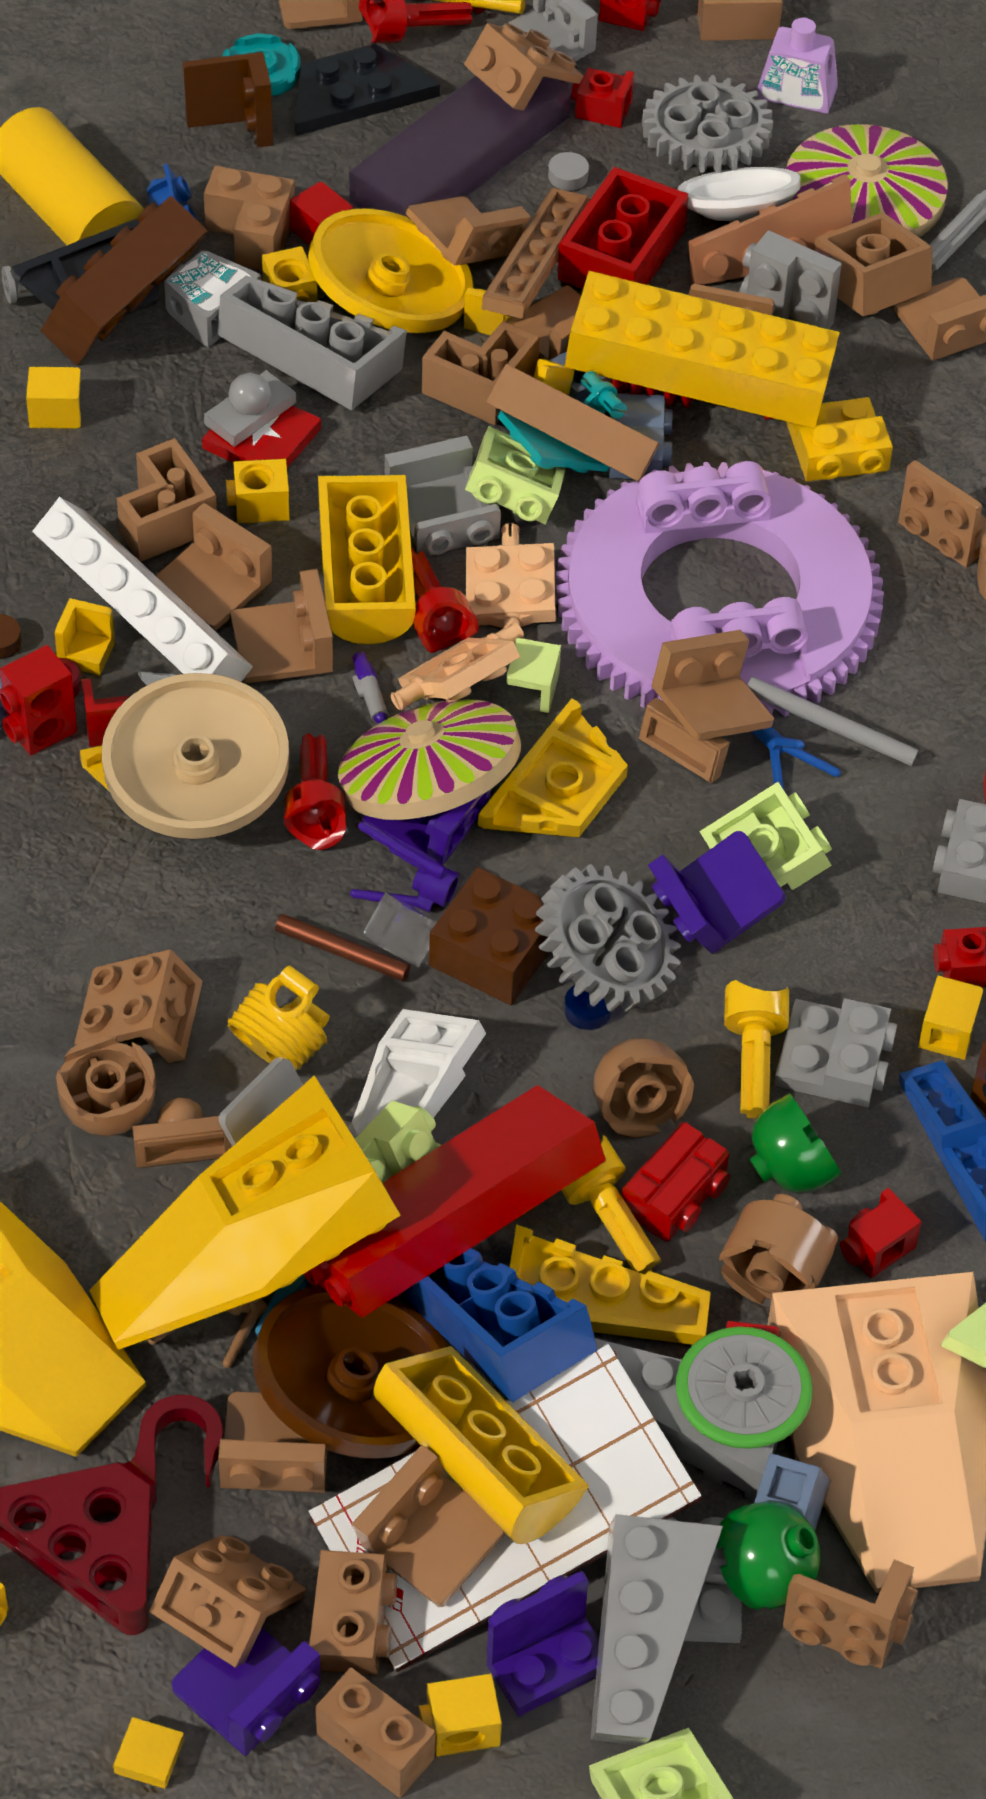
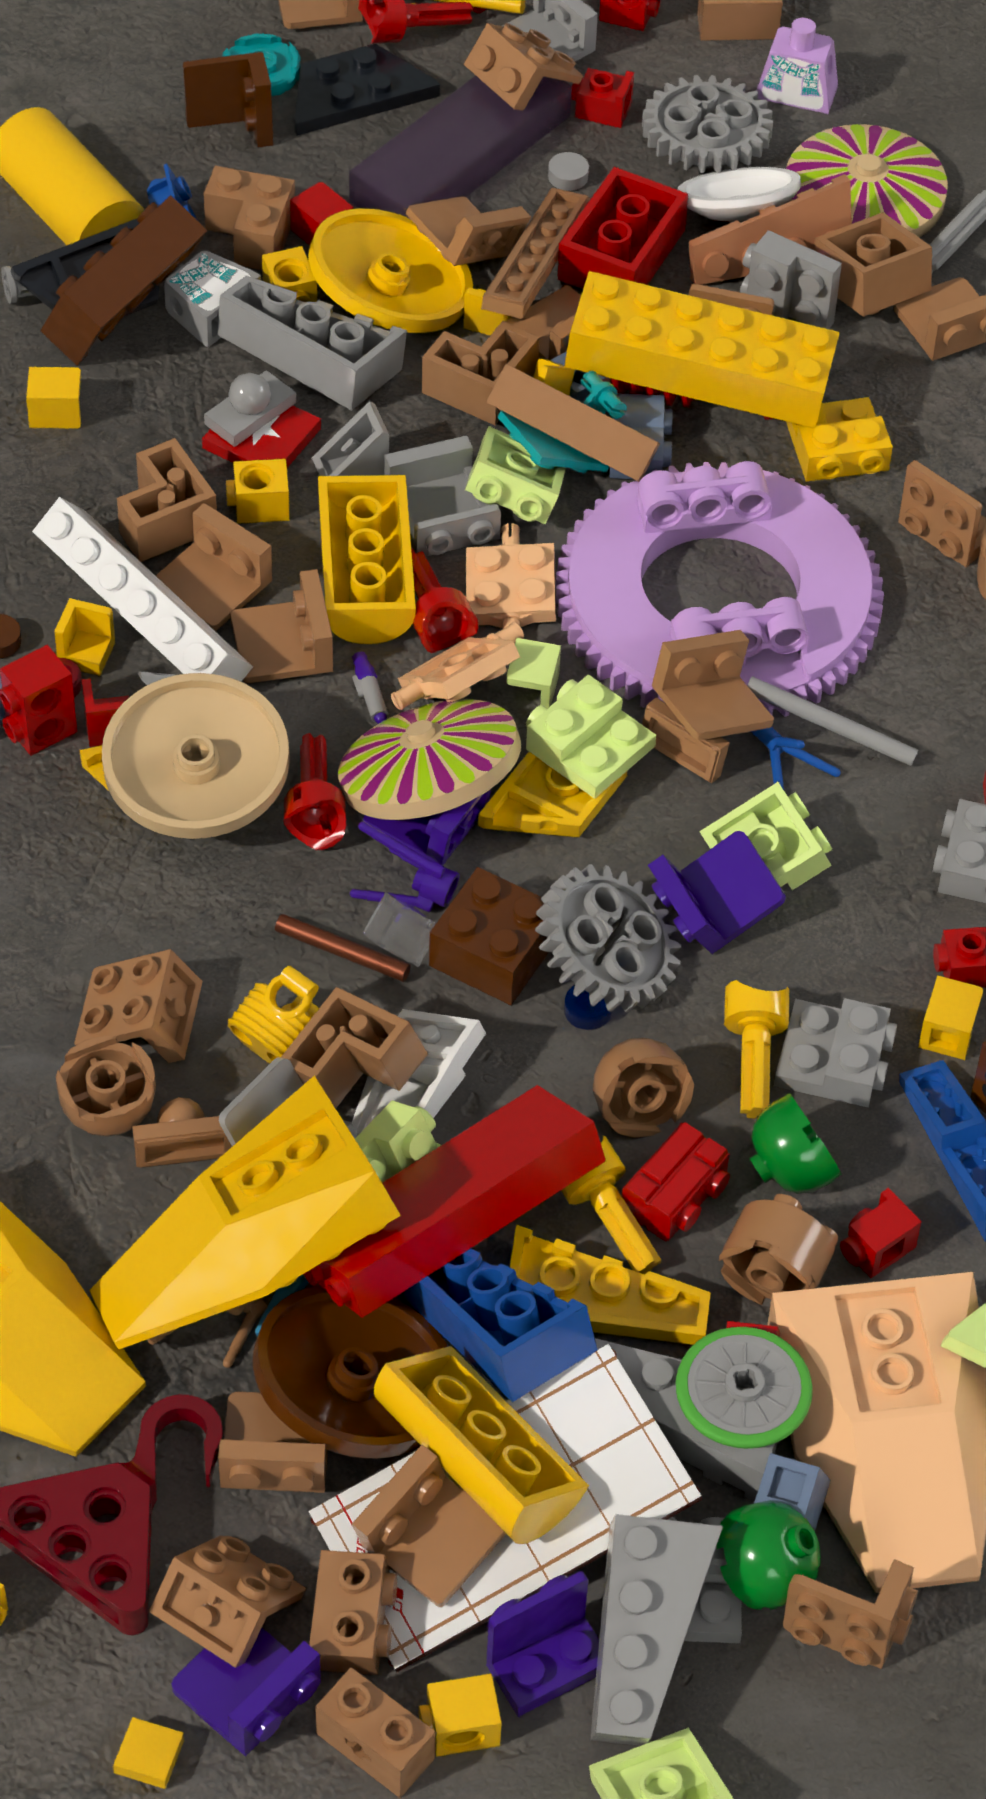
none -> medium nougat brick [281,987,428,1109]
none -> light grey slope [312,401,389,476]
none -> yellowish green plate [526,674,656,799]

